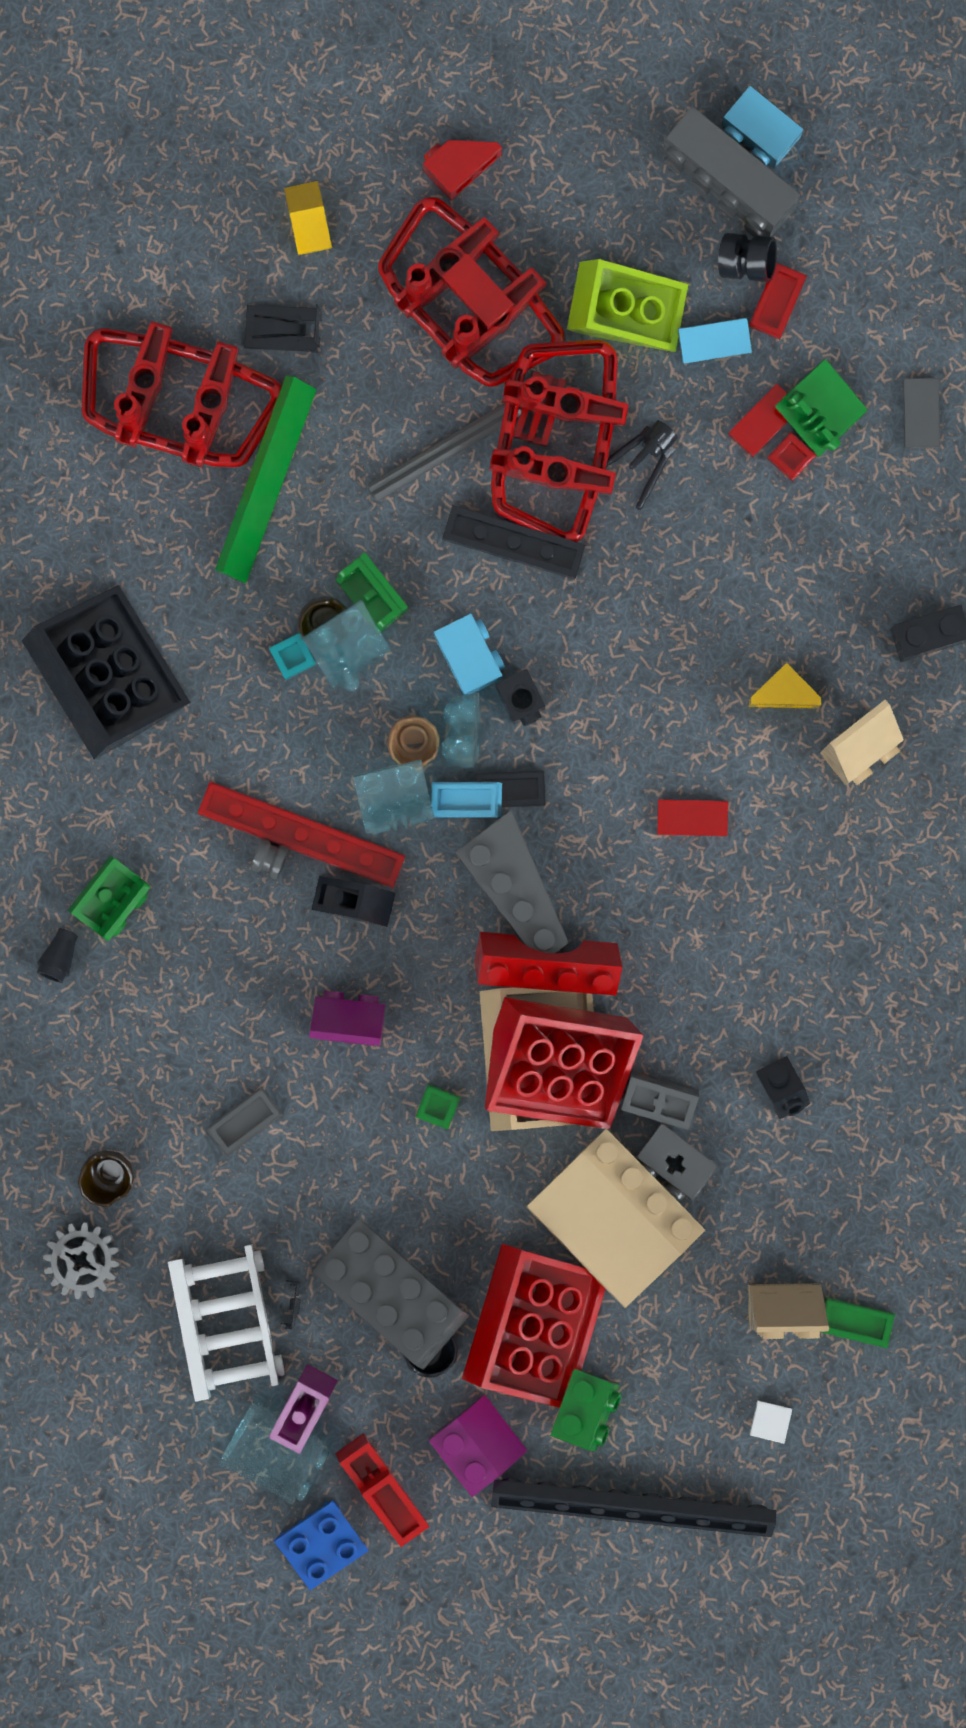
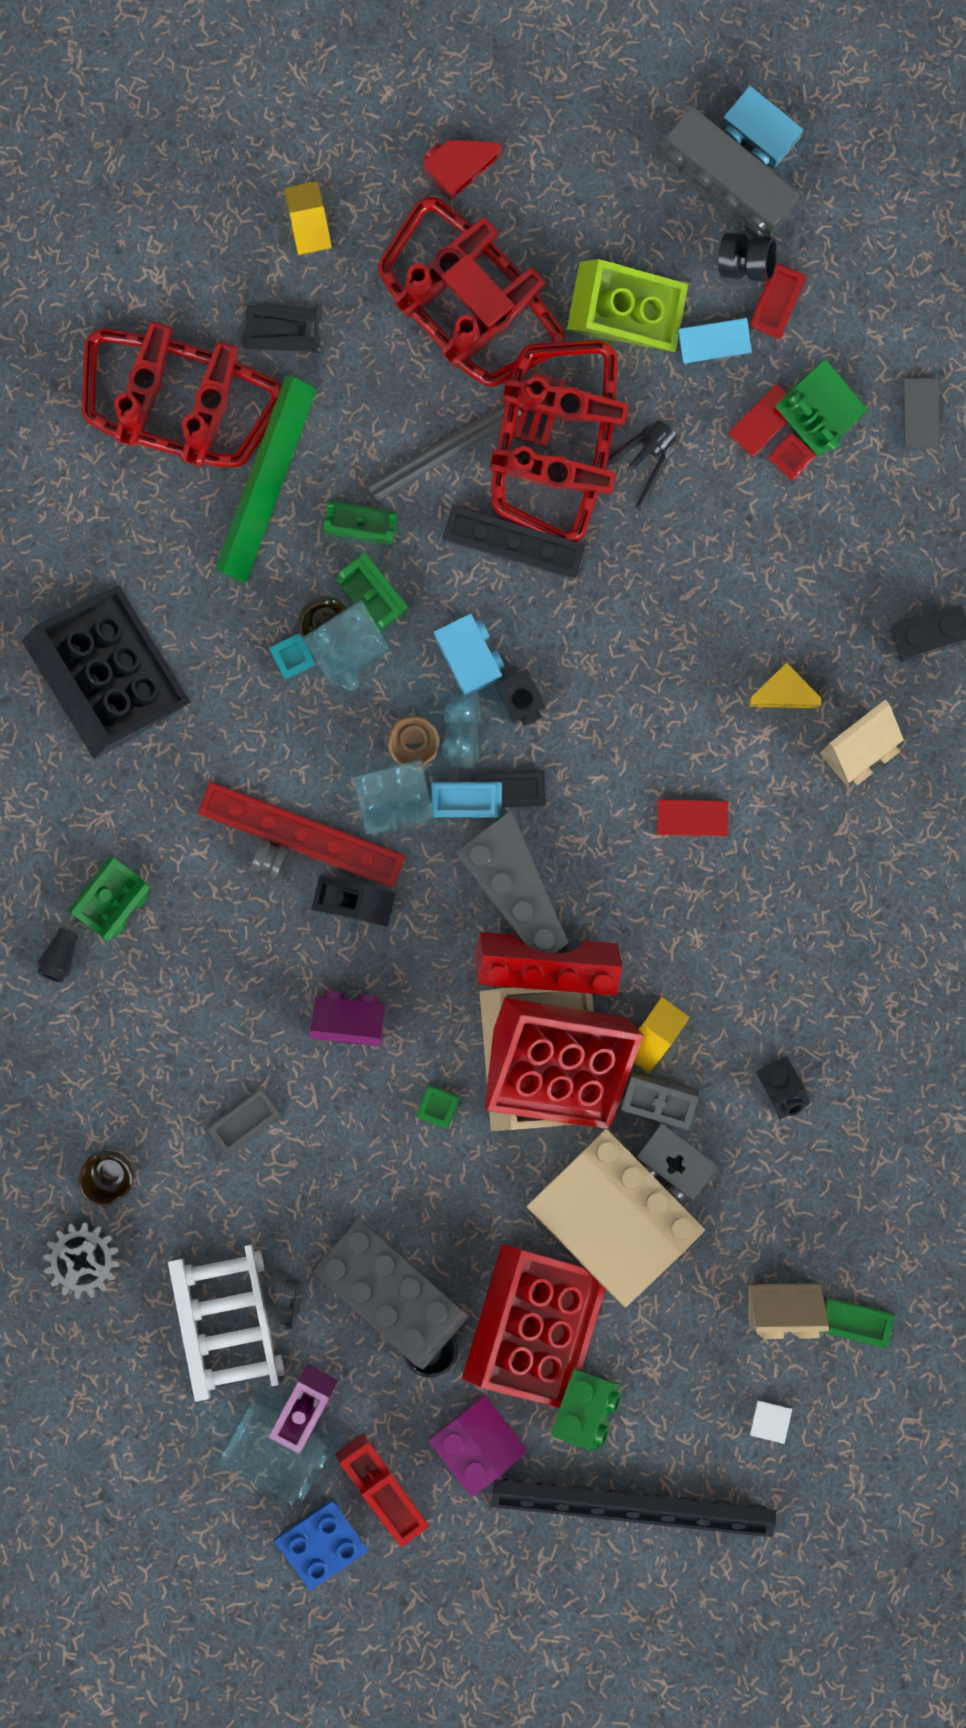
none -> green hinge [323,500,398,546]
none -> yellow slope [634,997,690,1074]

